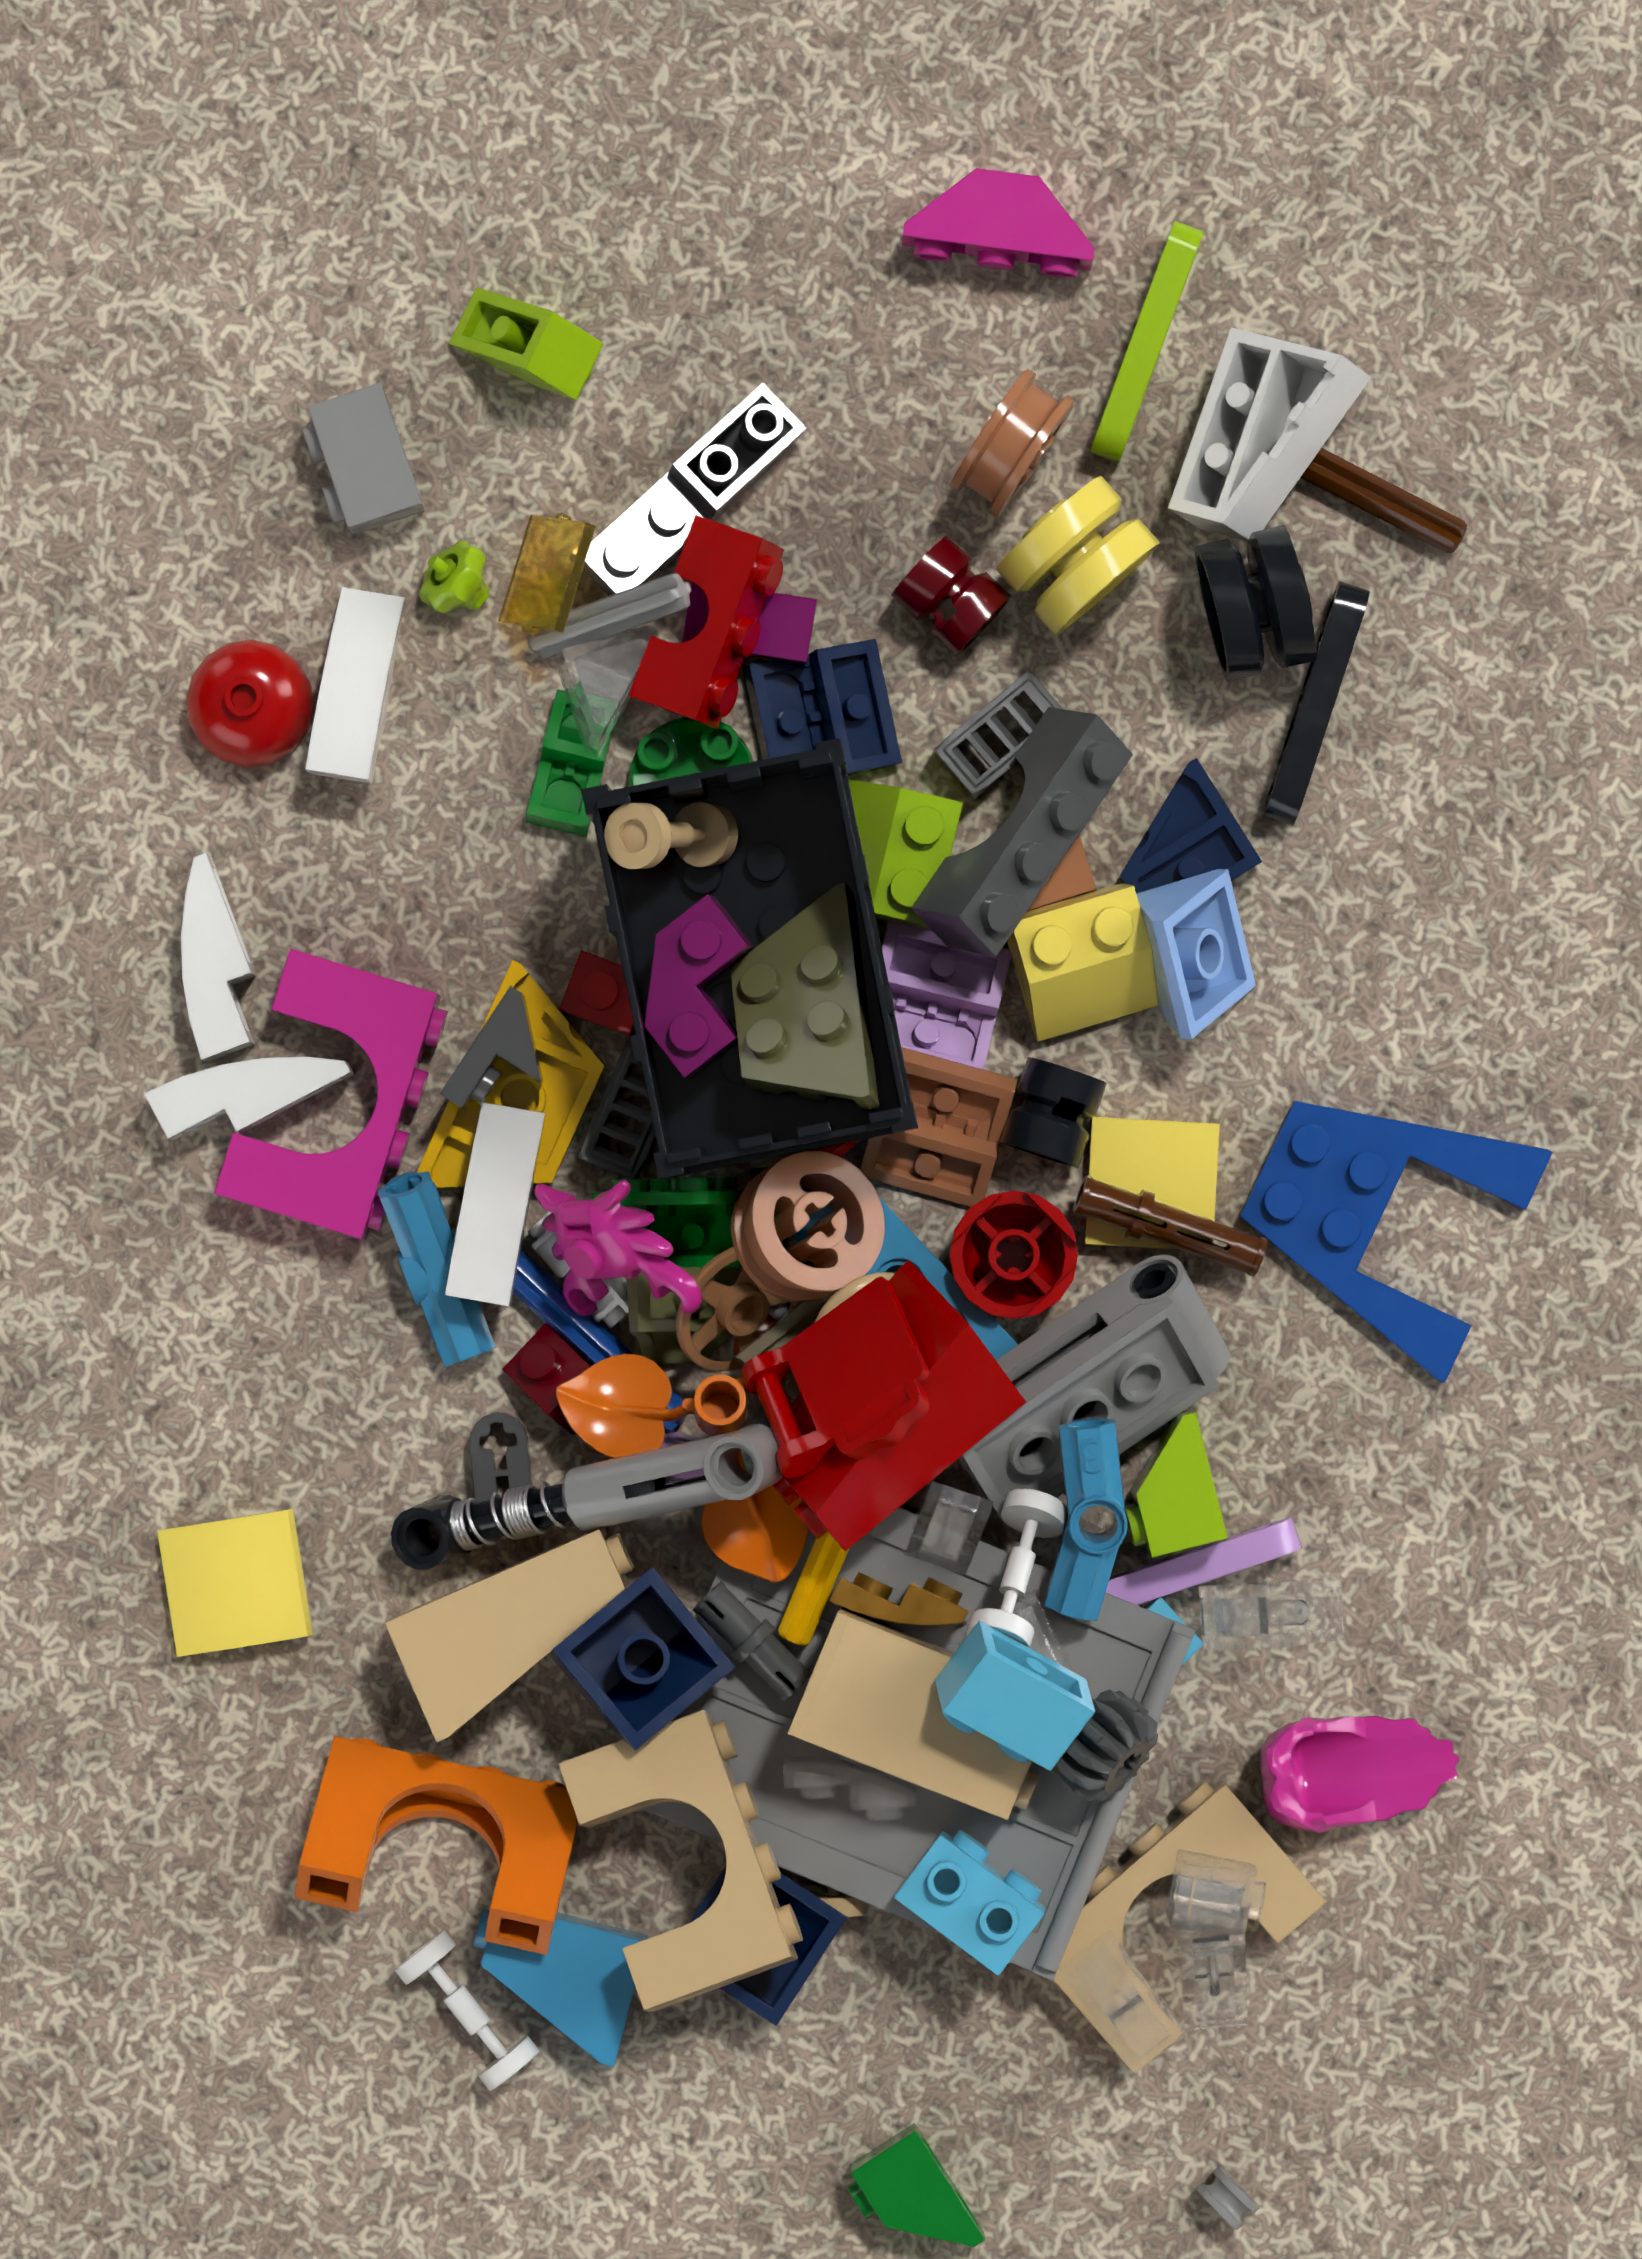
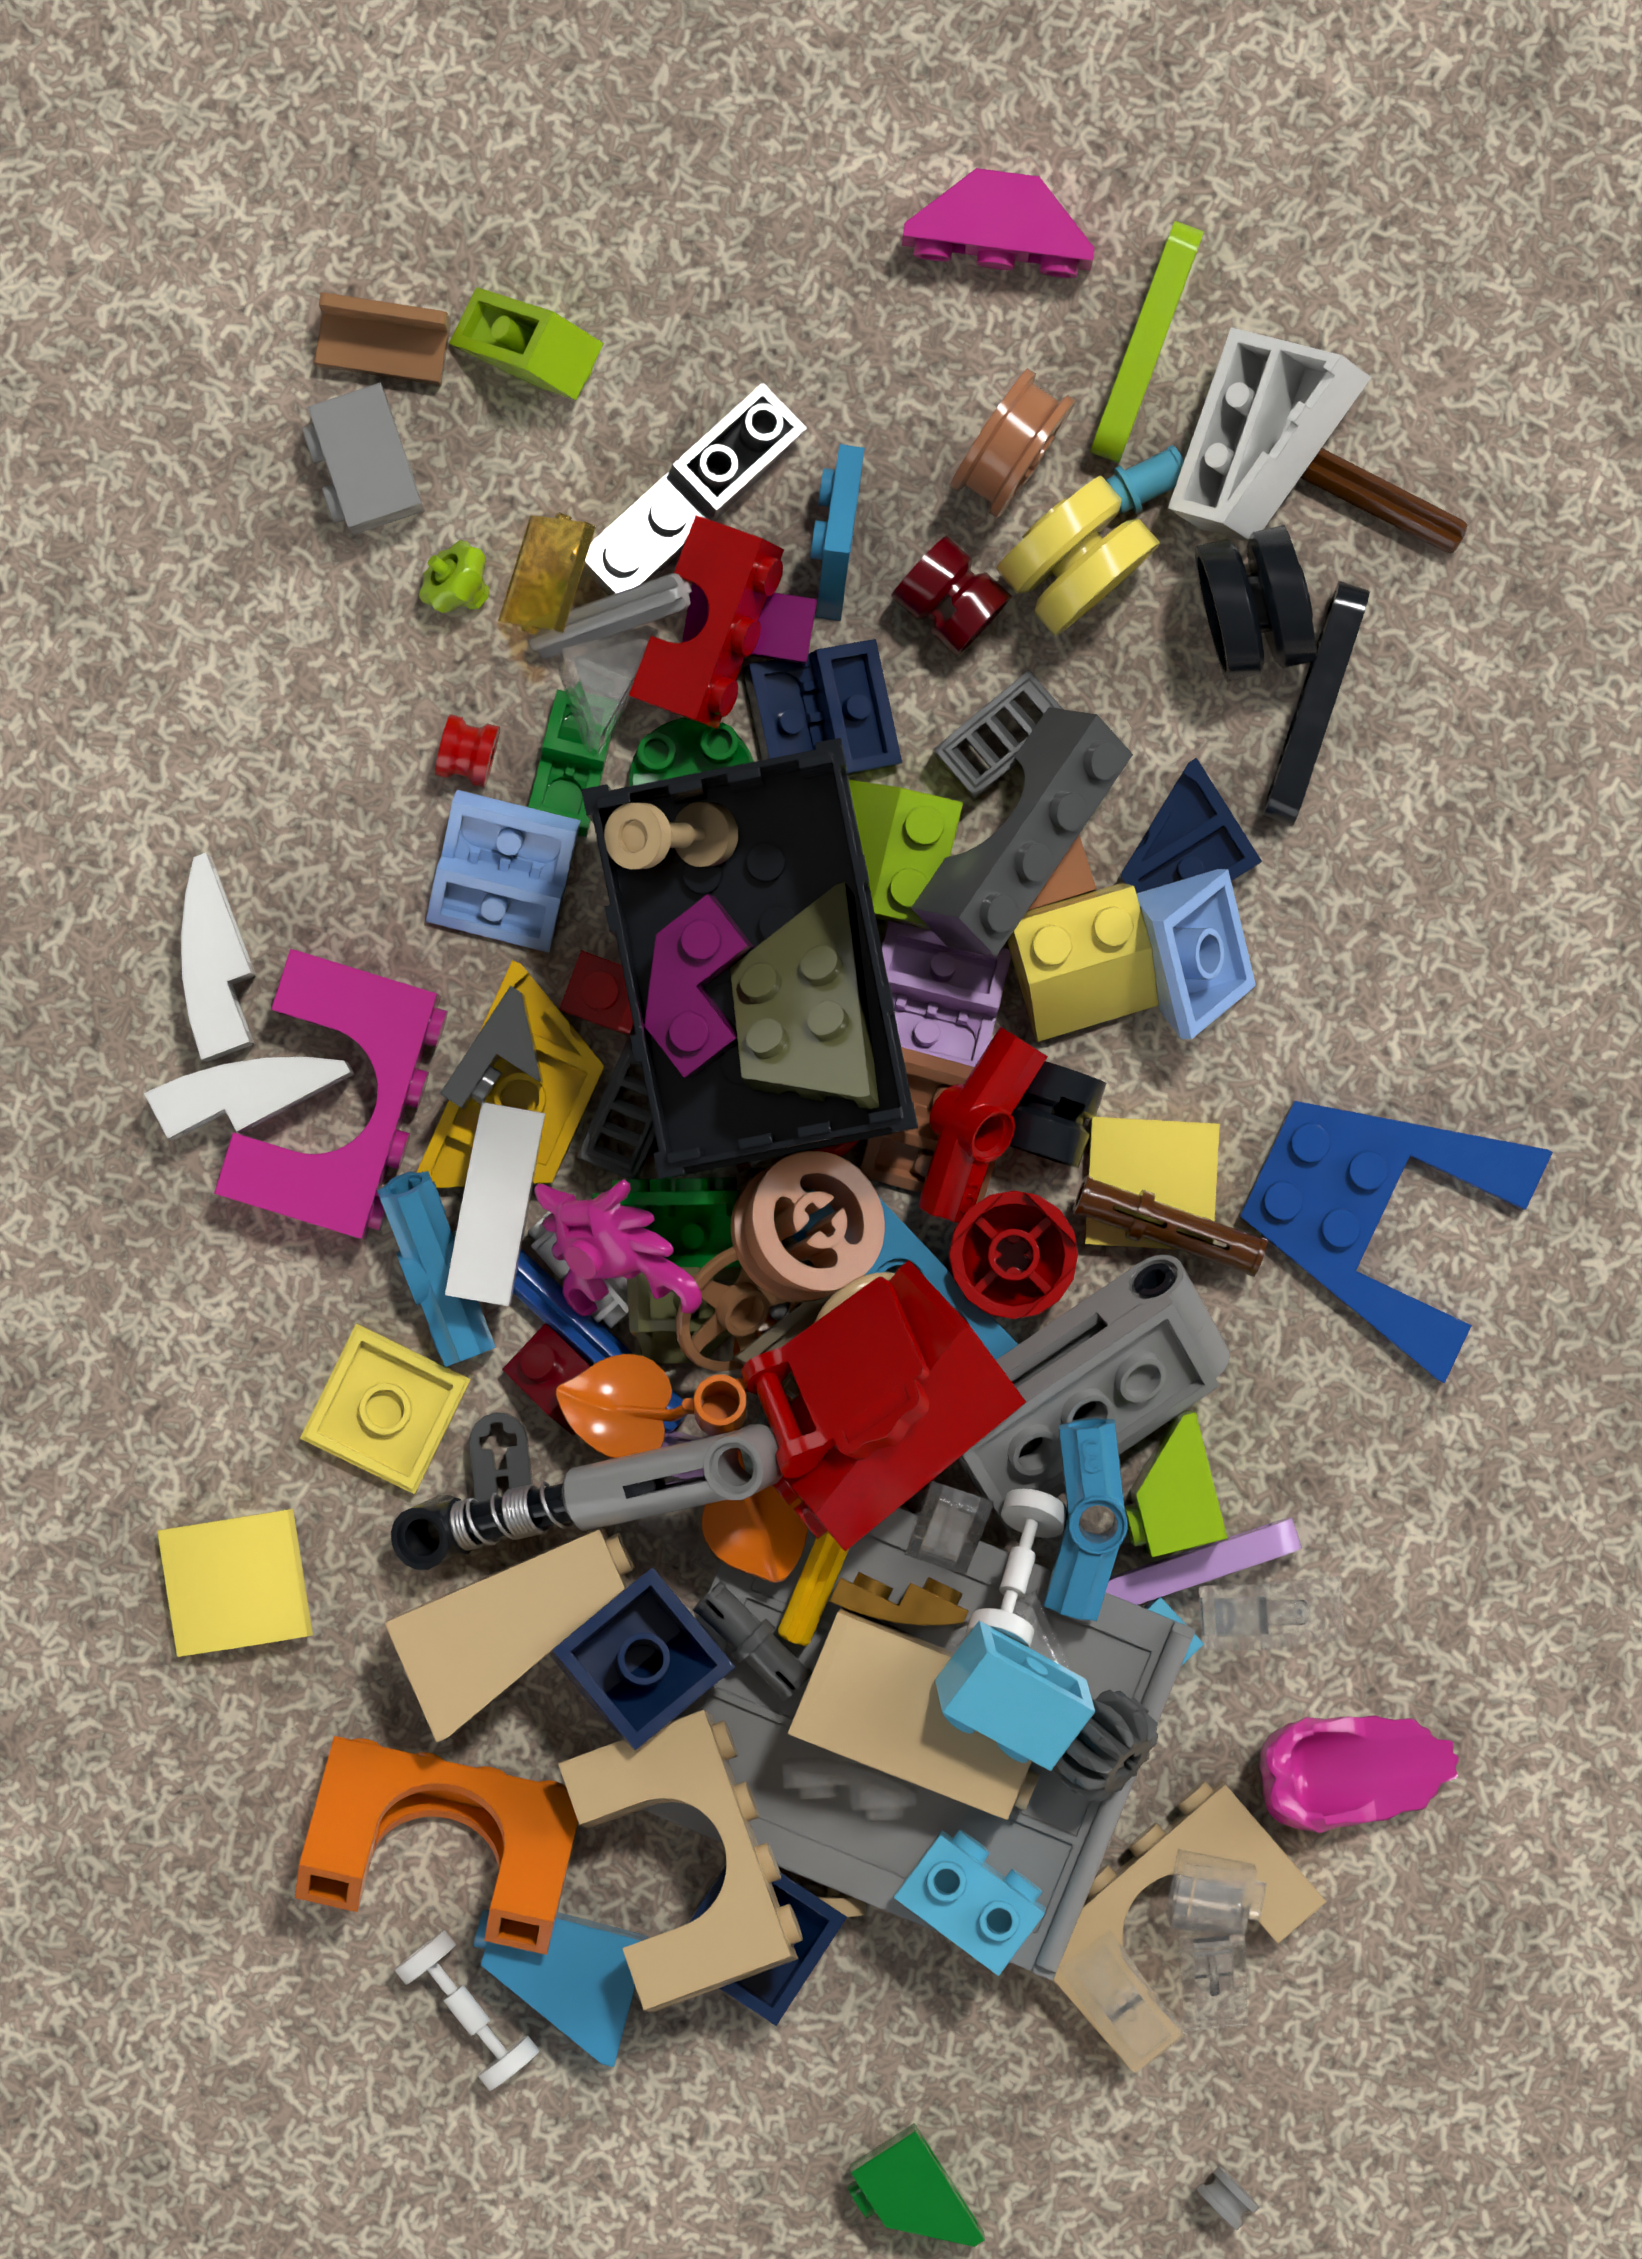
red cylinder [186,639,315,768] -> none
white slope [305,587,405,784] -> none
none -> light yellow tile [300,1323,472,1494]
none -> medium nougat panel [314,292,451,385]
none -> light blue slope [426,790,581,953]
none -> red wheel [435,714,500,788]
none -> dark azure wing [810,444,865,621]
none -> red piece [918,1027,1048,1223]
none -> medium azure pin [1106,445,1184,514]

